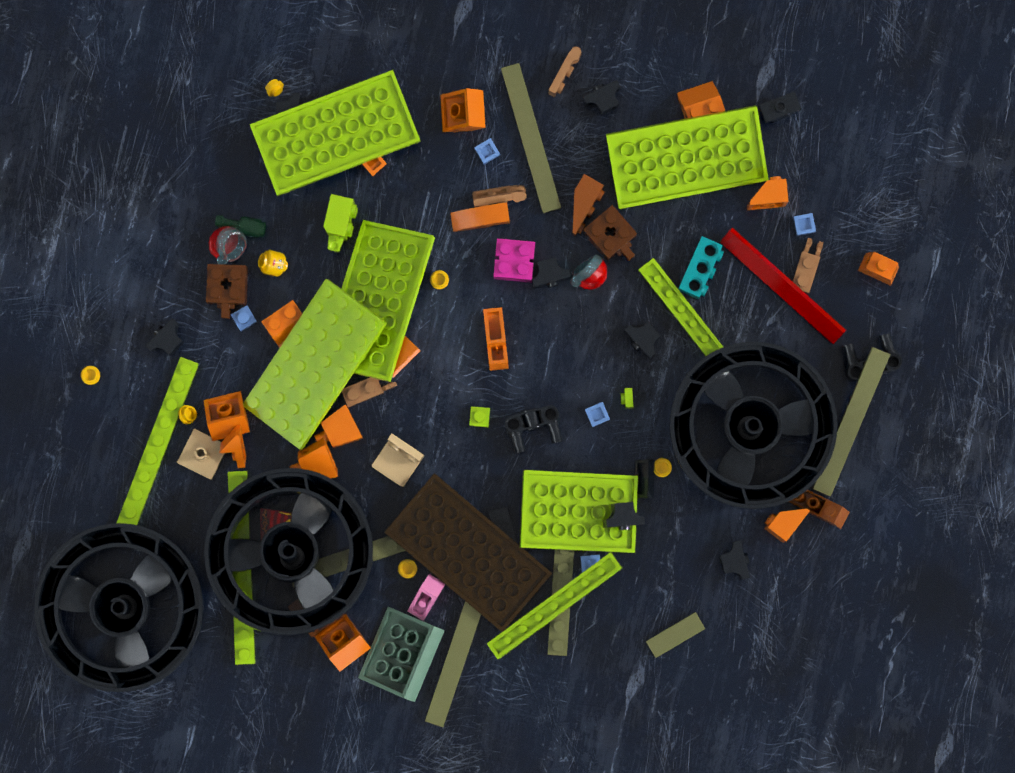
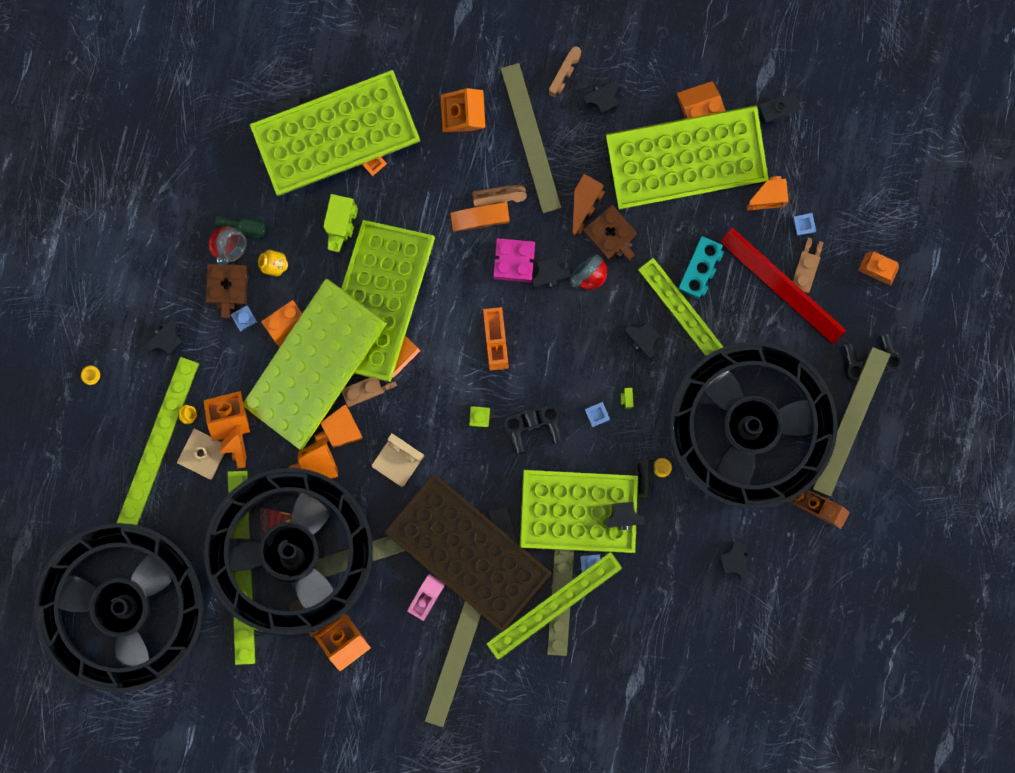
yellow plate [265,79,284,97] -> none
sand green slope [358,607,445,702] -> none
yellow plate [398,559,417,578] -> none
yellow plate [430,270,449,290] -> none
medium blue plate [474,138,500,165] -> none
olive tile [646,612,705,658] -> none
orange slope [764,509,810,543] -> none

